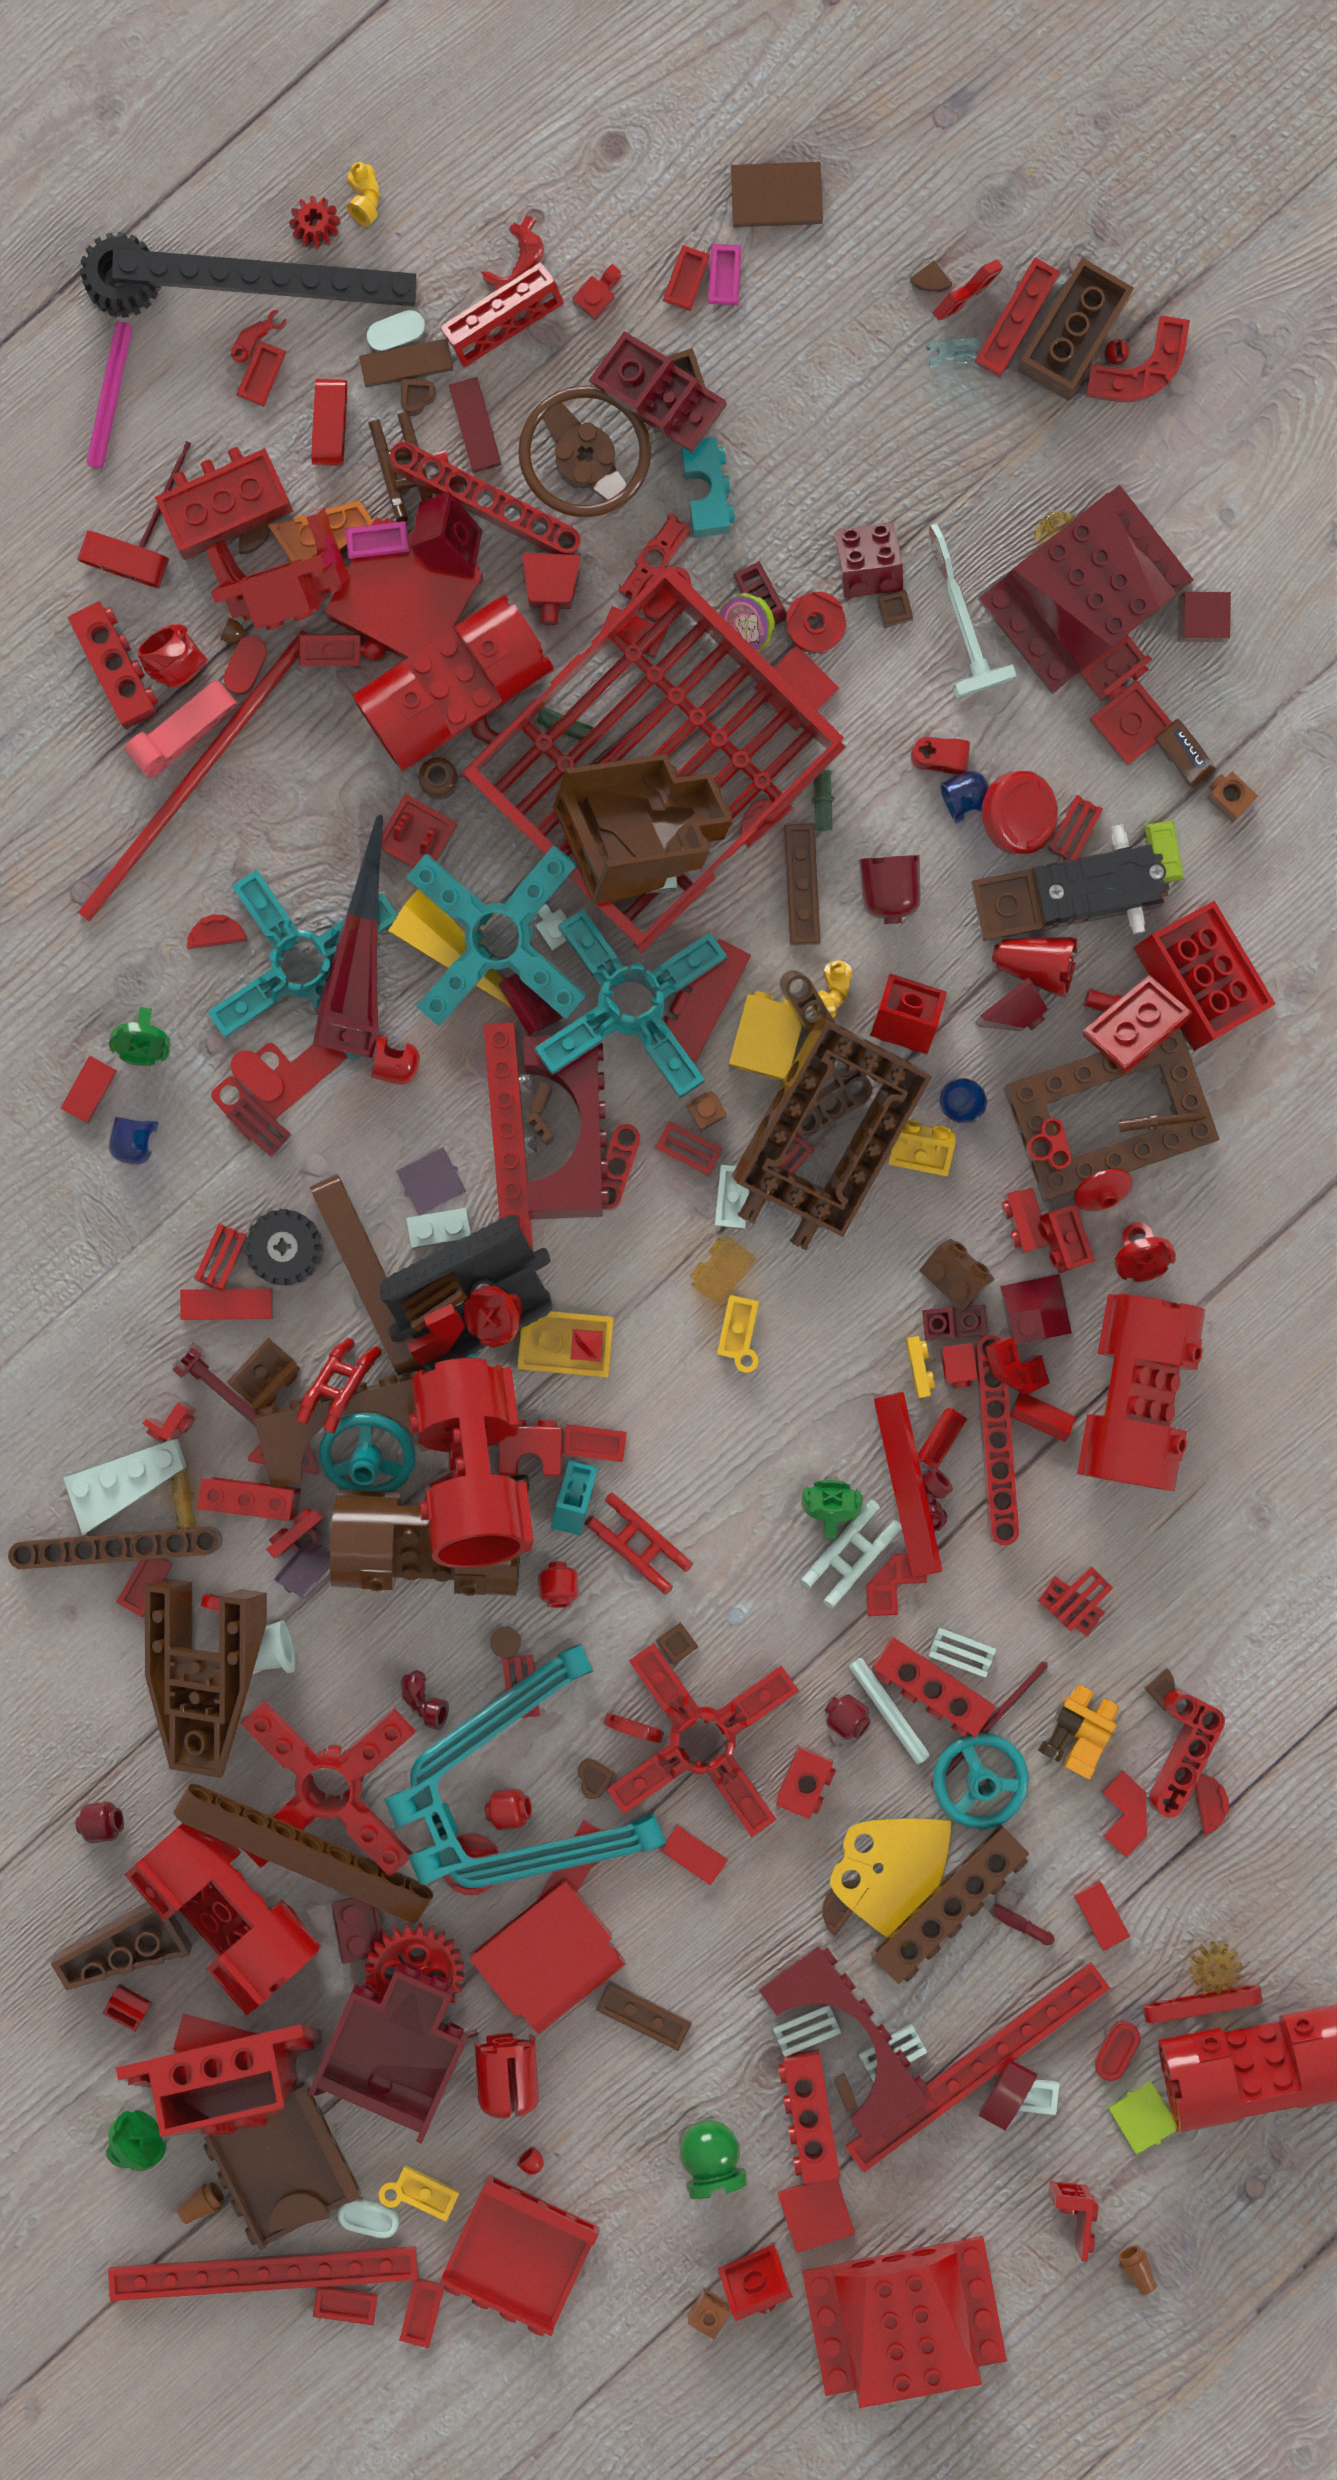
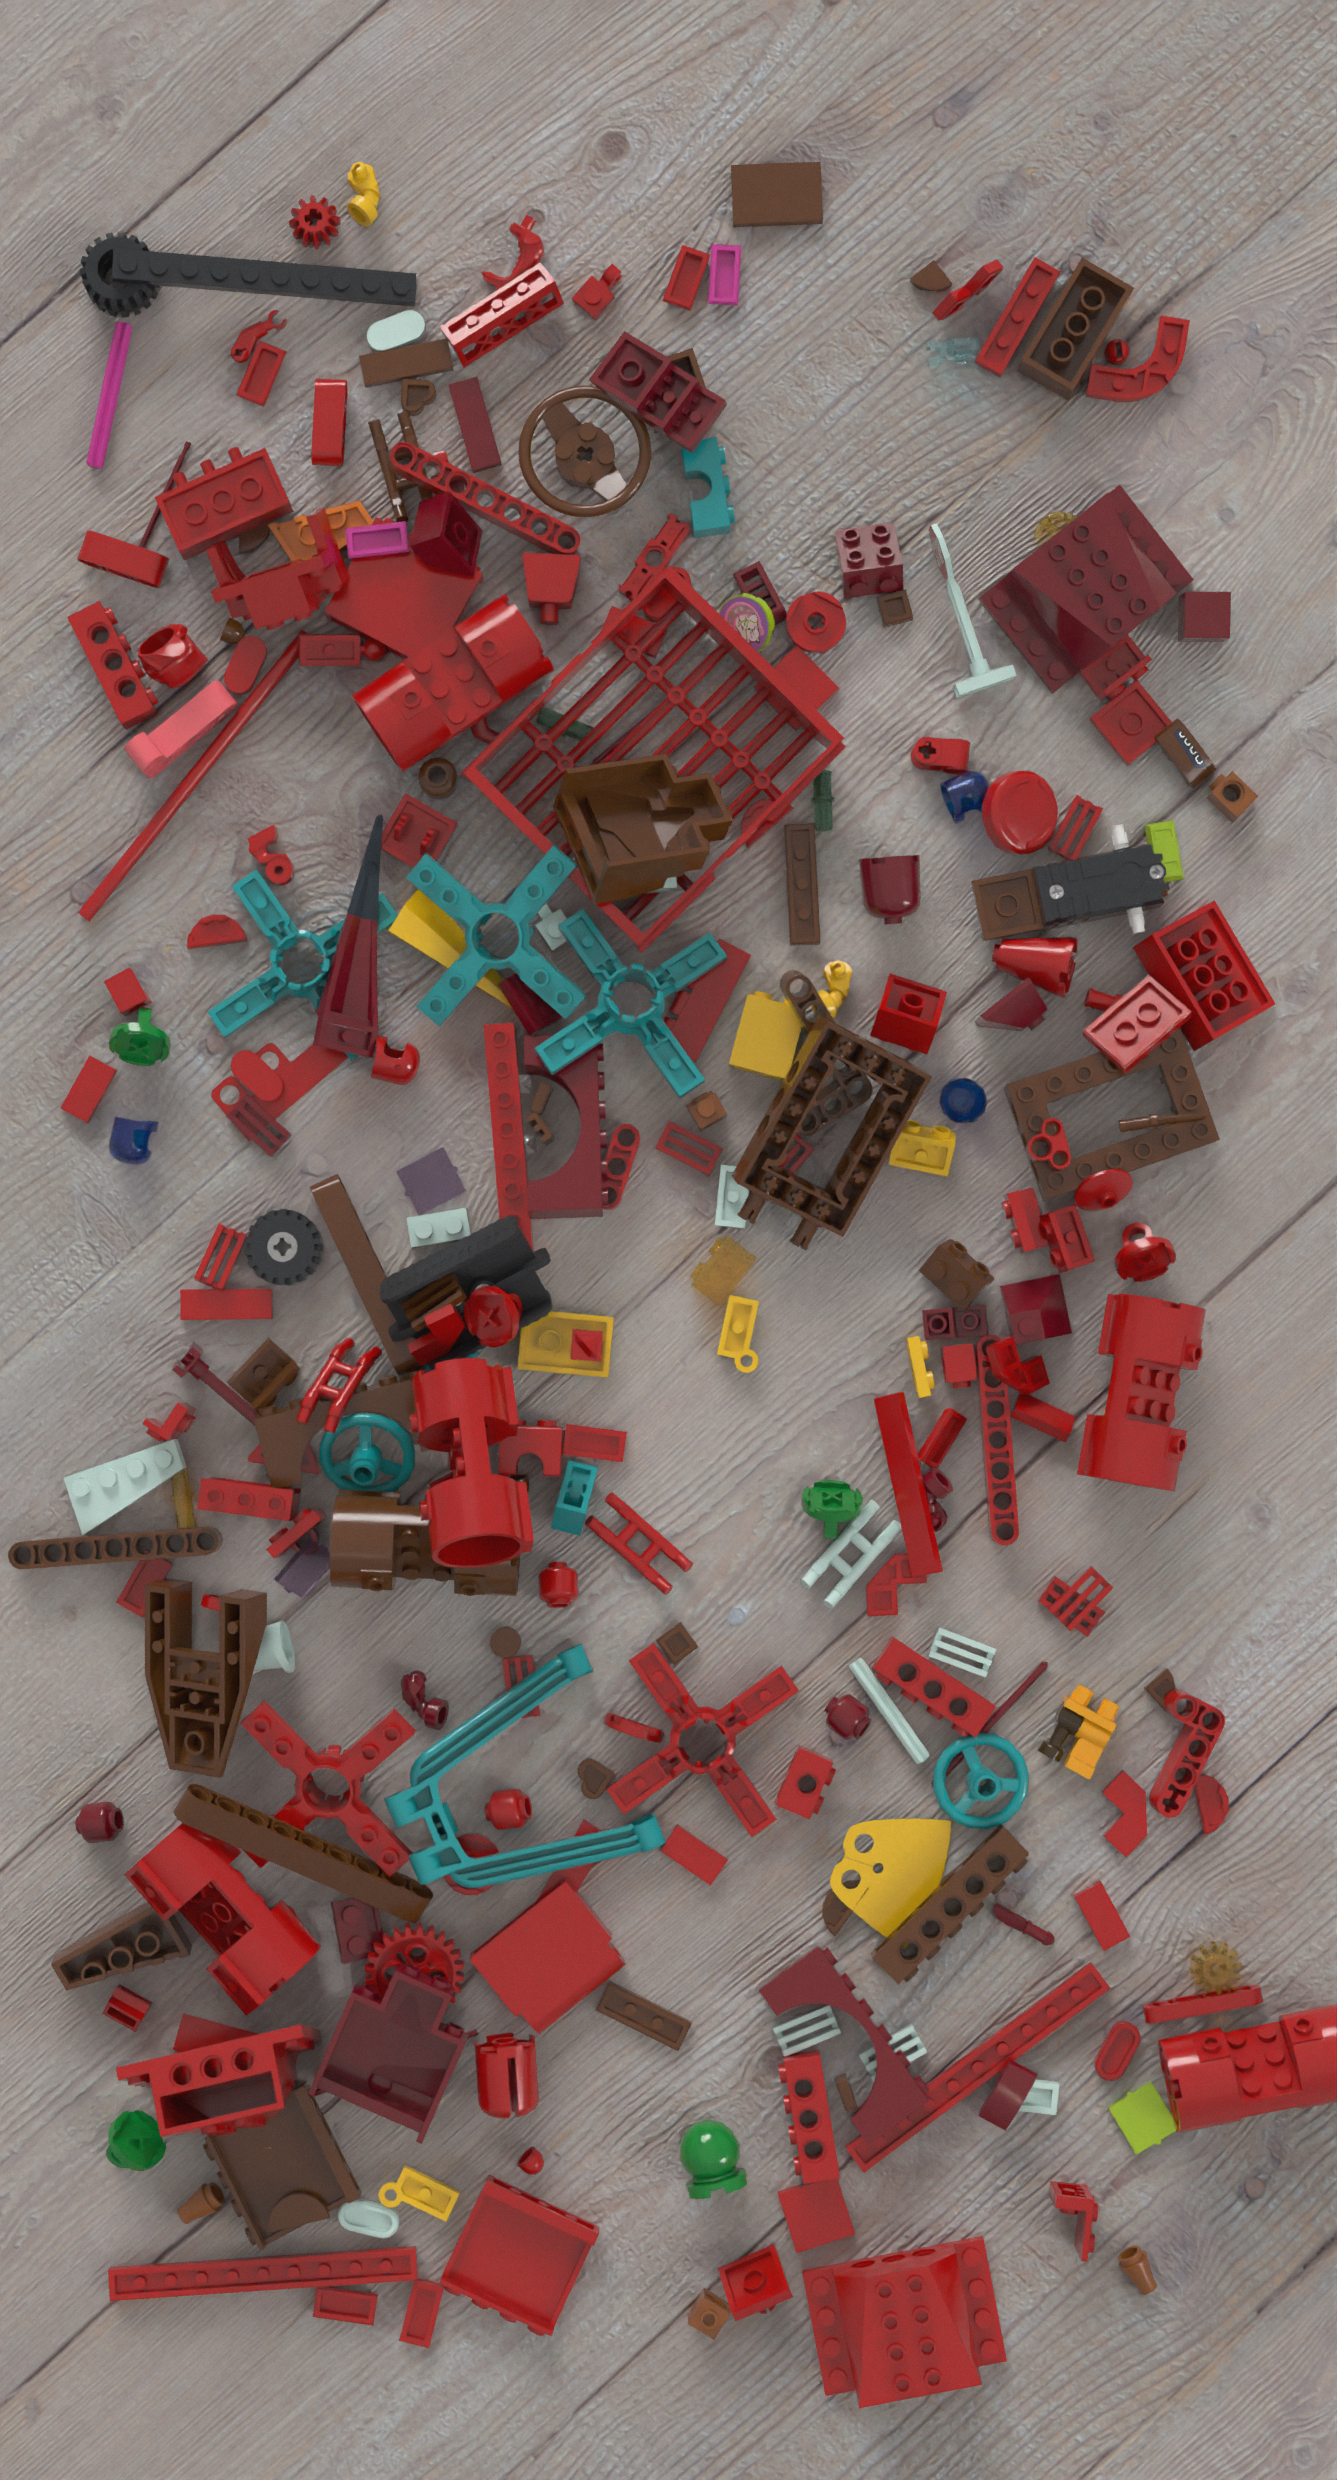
none -> red panel [104,968,152,1016]
none -> red leg [247,825,294,886]

